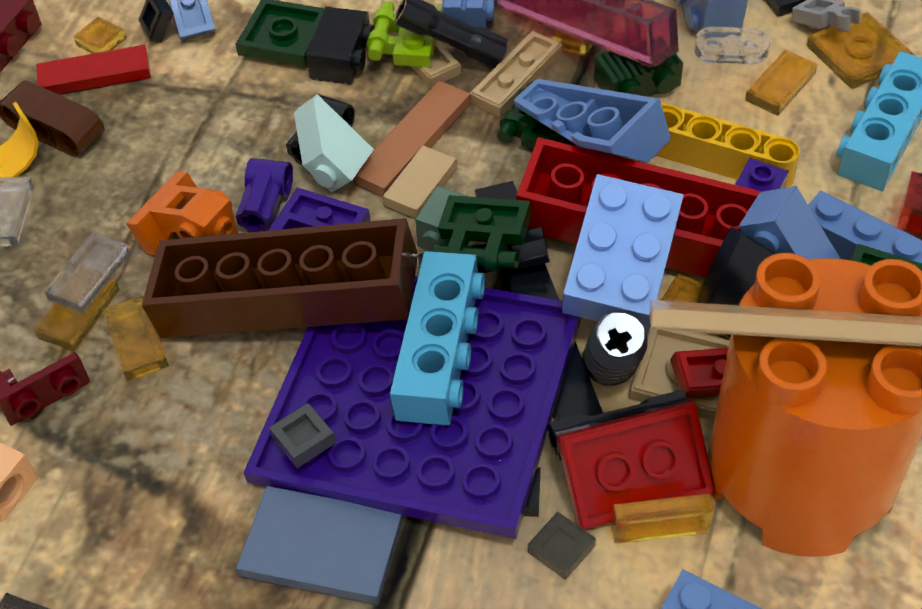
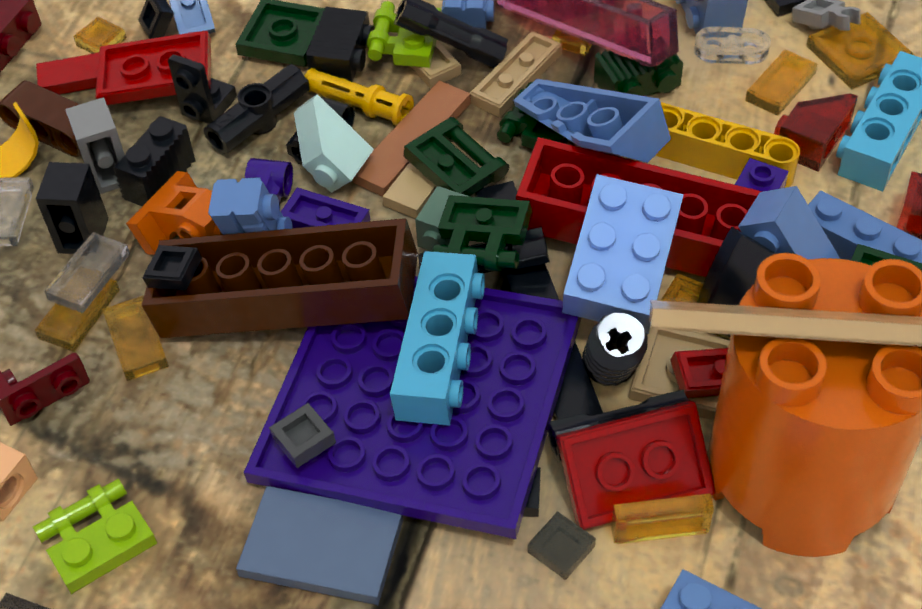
none -> lime plate [33,479,157,594]
none -> black brick [36,162,109,255]
none -> light grey brick [65,97,125,194]
none -> red tile [95,30,211,105]
none -> black brick [113,116,196,206]
none -> black tile [142,245,202,291]
none -> black bracket [168,54,237,124]
none -> black piece [203,64,310,155]
none -> medium blue brick [208,178,293,235]
none -> yellow pin [304,68,414,126]
none -> dark green plate [403,117,509,196]
none -> clear red slope [774,93,858,172]

